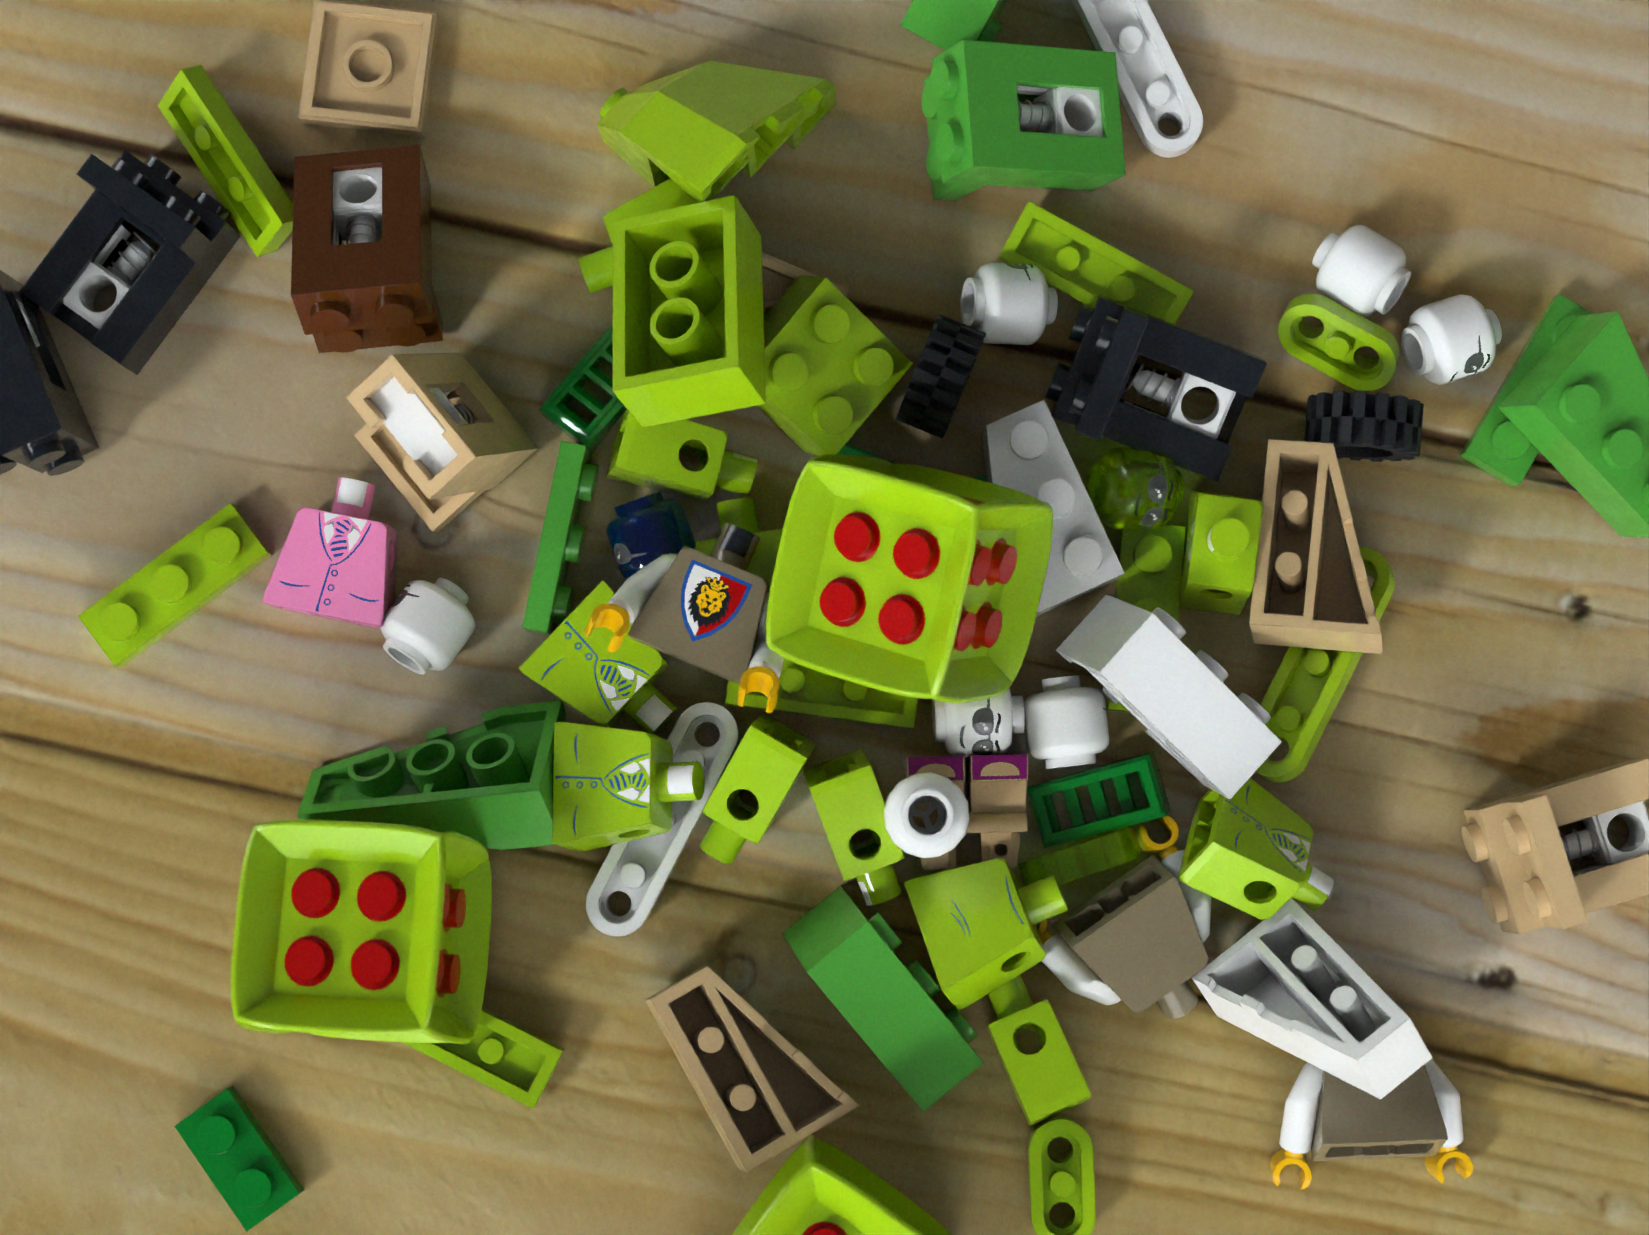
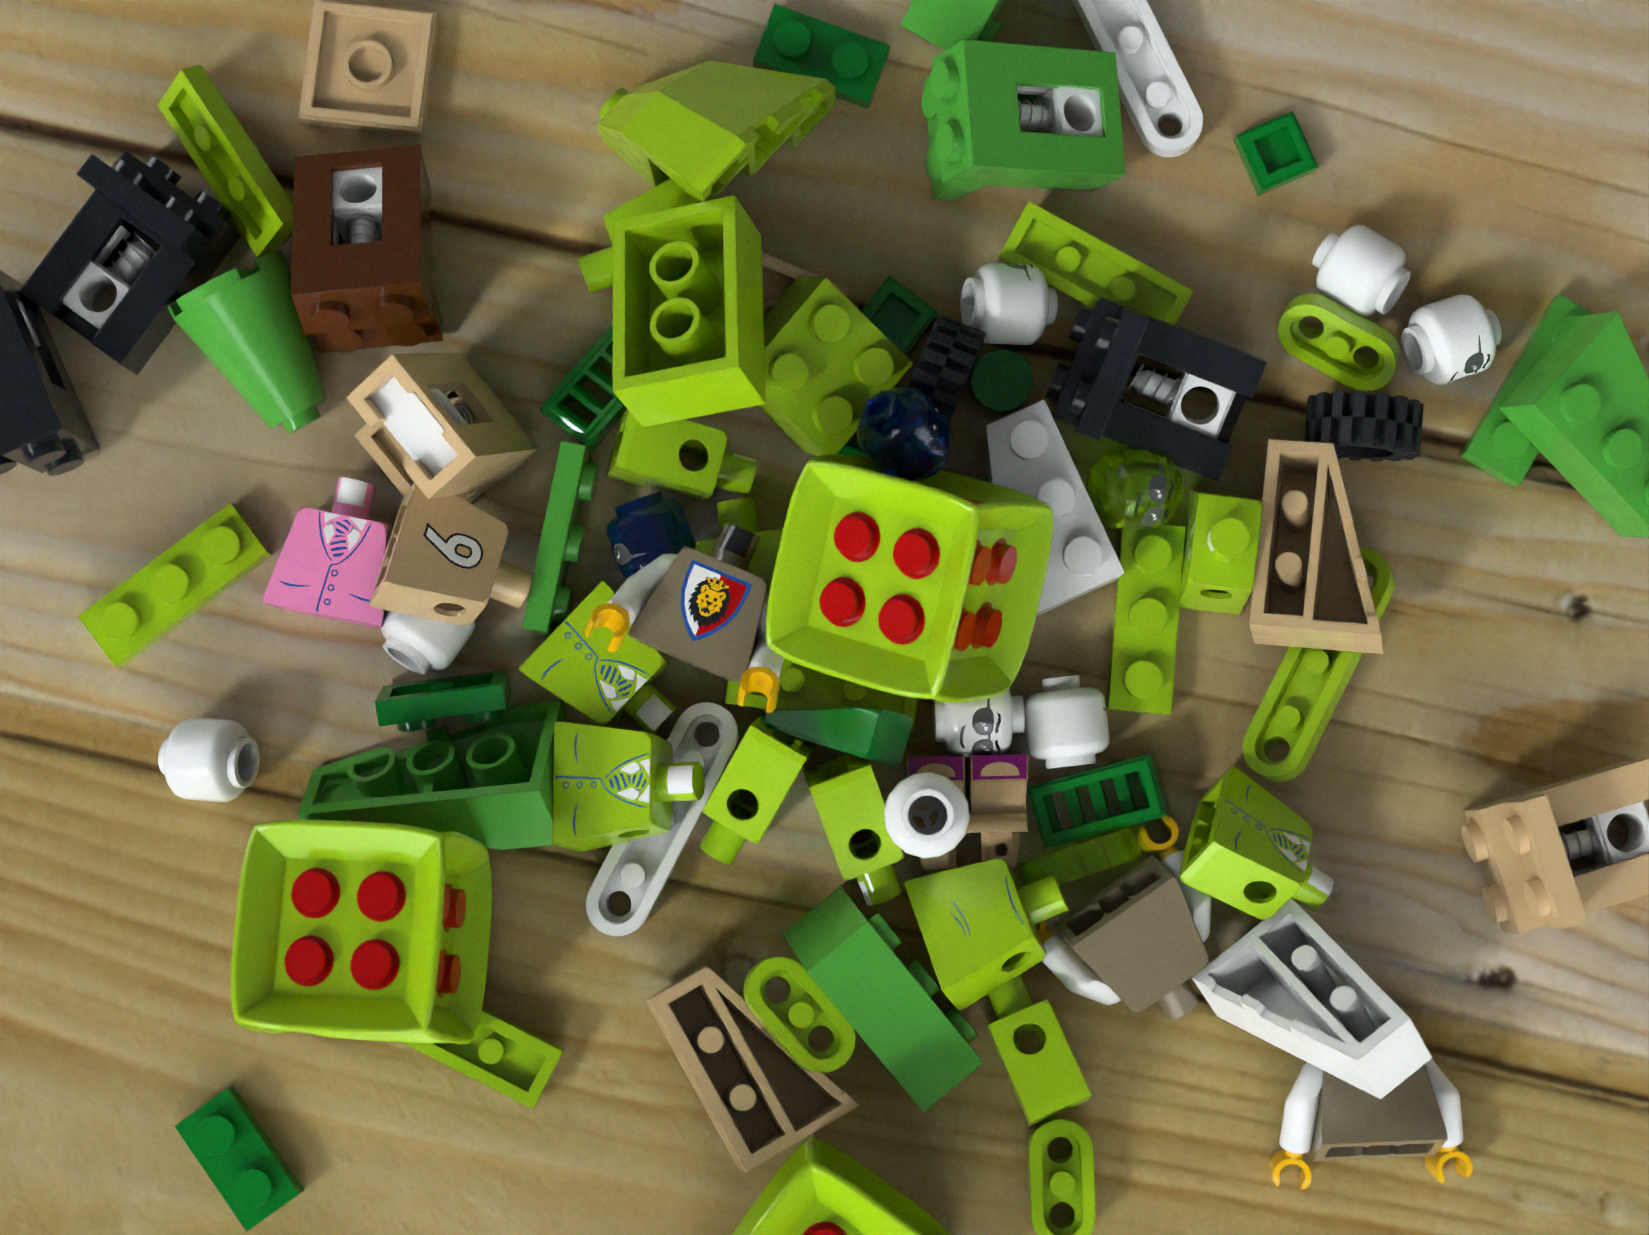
white wedge [1056,594,1282,799] -> none
none -> white head [158,717,260,802]
none -> bright green cone [167,250,326,434]
none -> tan torso [368,482,533,626]
none -> green plate [375,669,511,732]
none -> lime plate [743,957,856,1073]
none -> green plate [753,4,890,109]
none -> green slope [764,707,913,767]
none -> head [857,386,953,481]
none -> green tile [861,275,939,357]
none -> green tile [970,349,1033,414]
none -> green tile [1233,111,1318,196]

